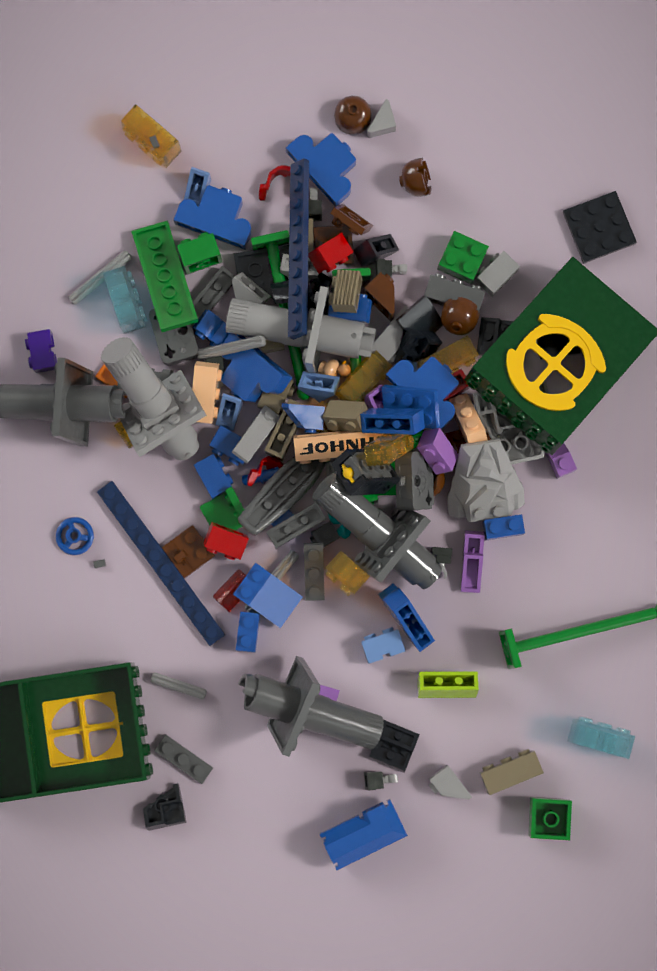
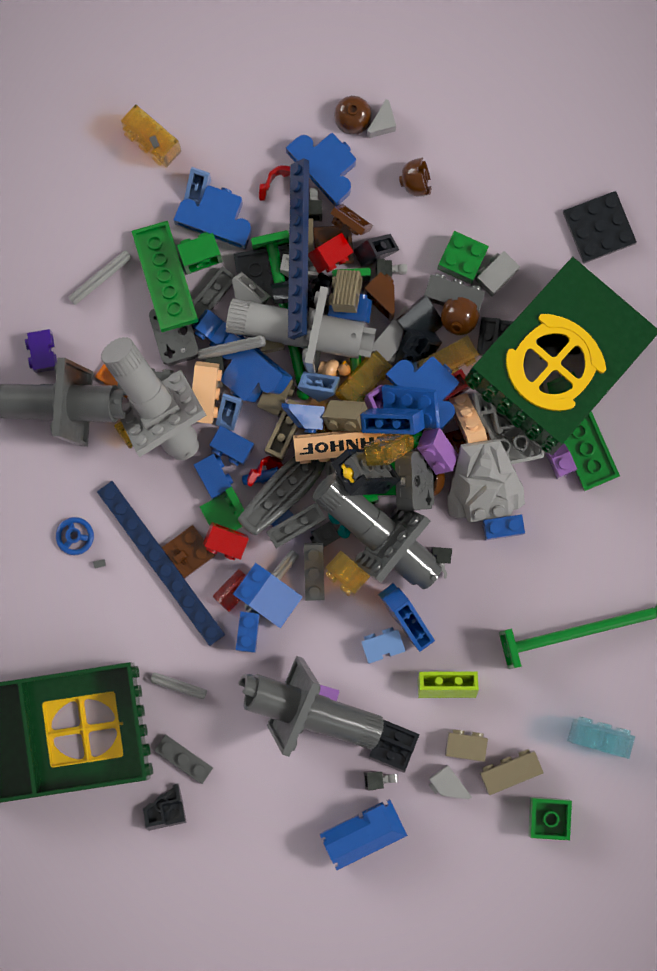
clear light blue brick [103,266,148,334] -> none
light grey slope [232,405,280,463] -> none
medium lavender slope [461,530,485,593] -> none
none -> dark tan brick [445,729,488,762]
none -> green plate [547,371,620,492]

